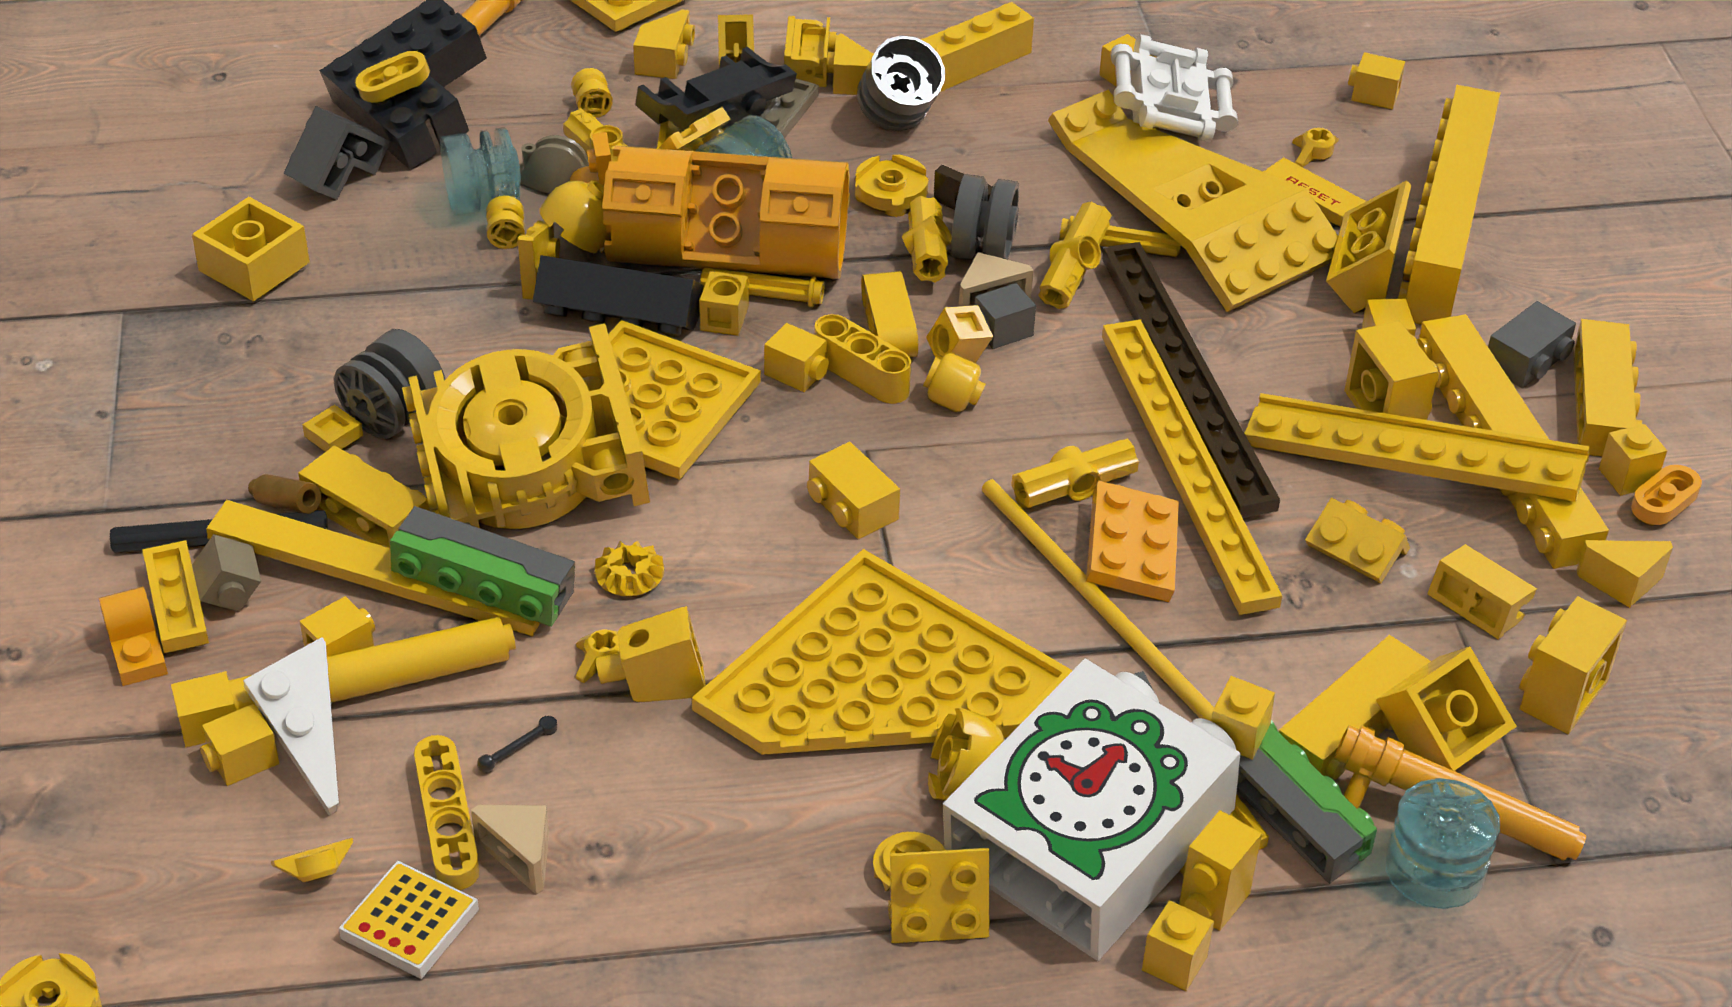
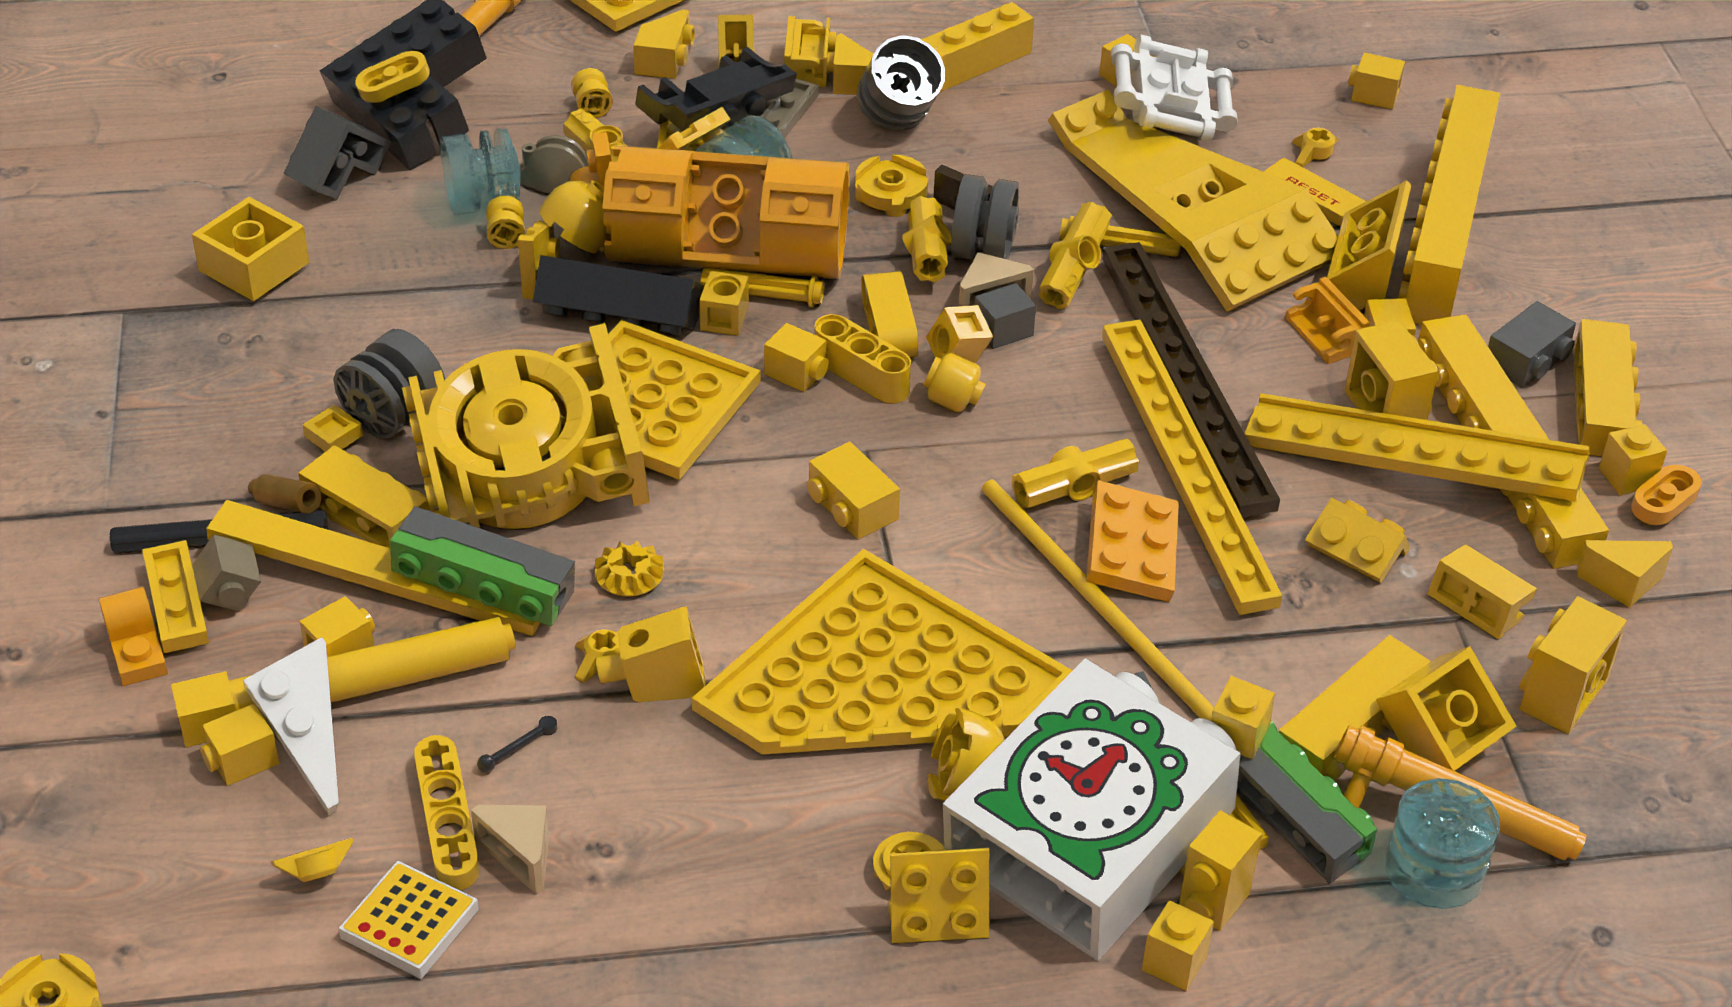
none -> light orange hinge [1285,277,1370,364]

